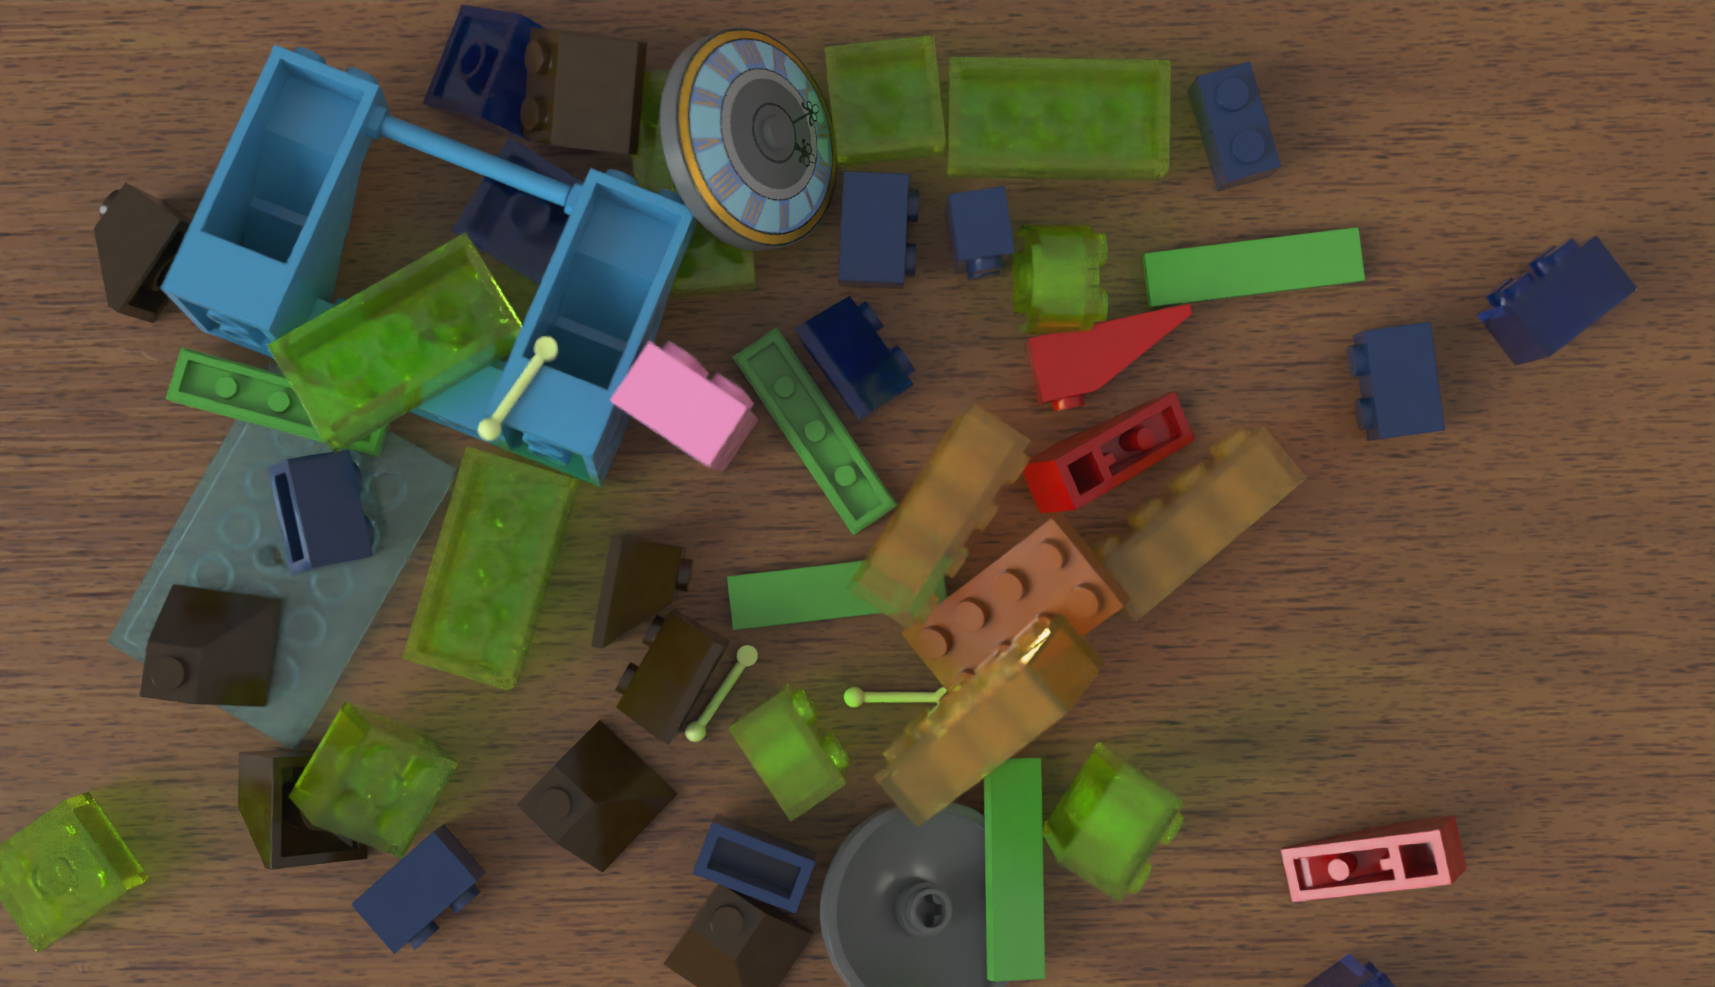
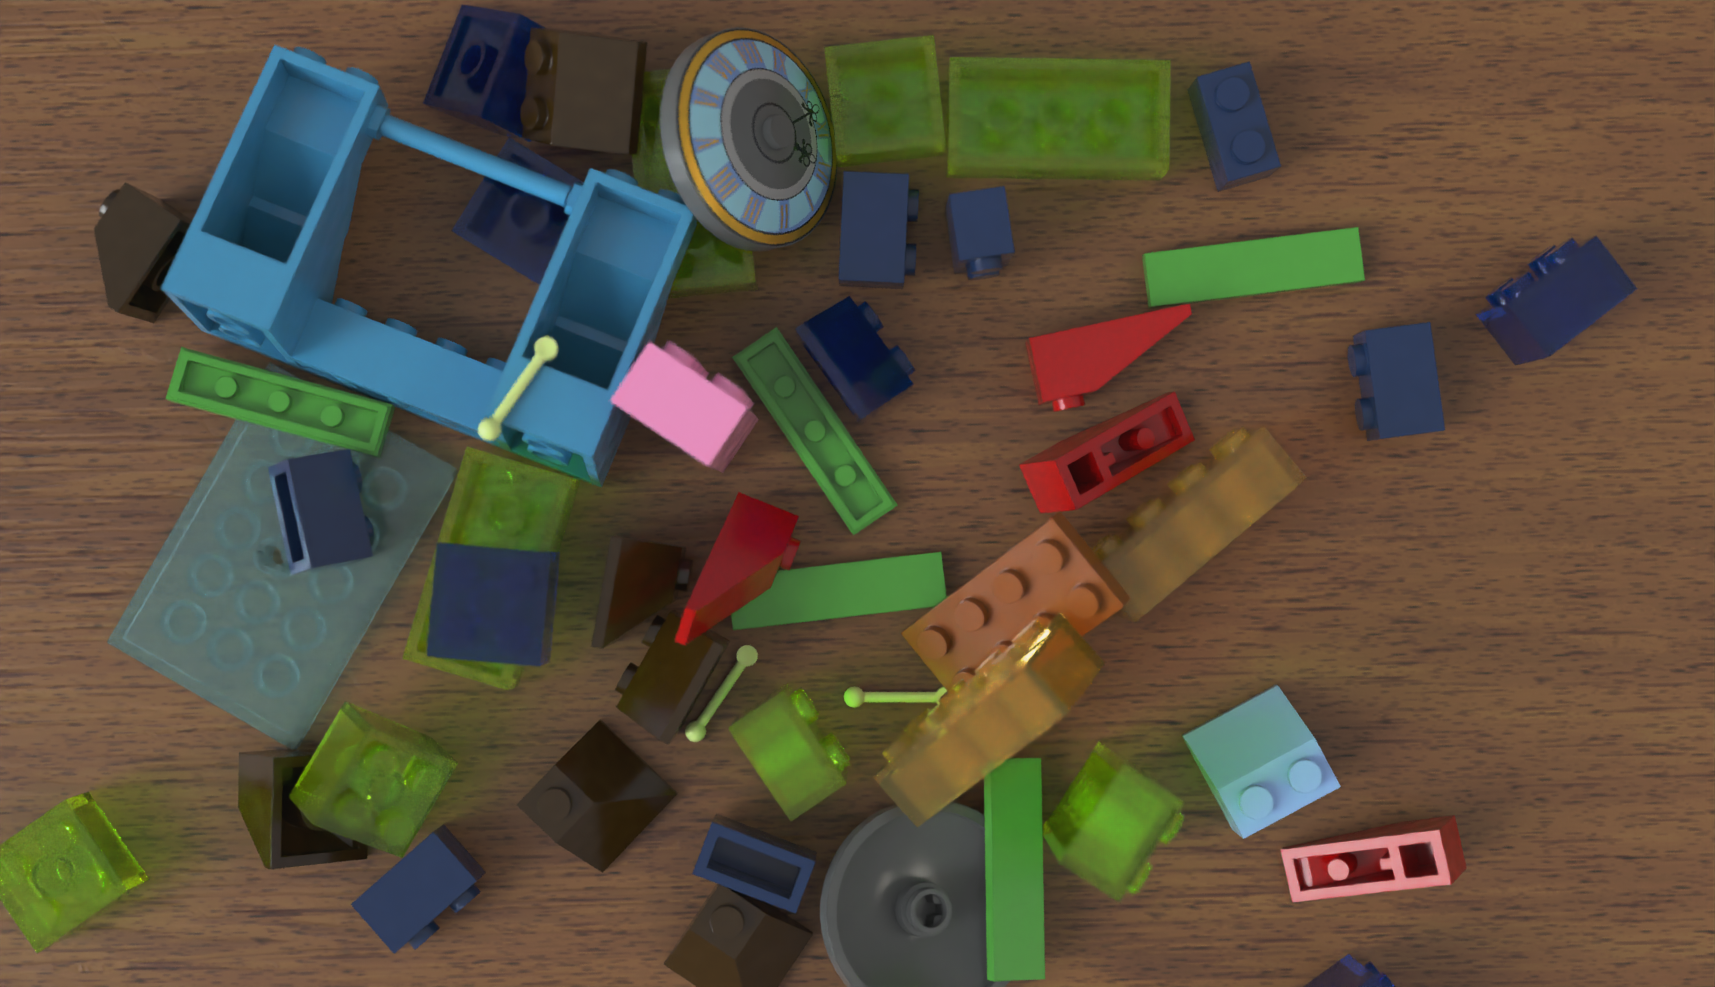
dark brown slope [140,584,283,707] -> none
clear neon green brick [267,232,523,454] -> none
clear yellow brick [845,403,1031,629] -> none
clear neon green brick [1012,224,1108,334] -> none
none -> clear blue brick [426,542,560,667]
none -> red slope [675,492,801,645]
none -> slope [1182,685,1341,839]

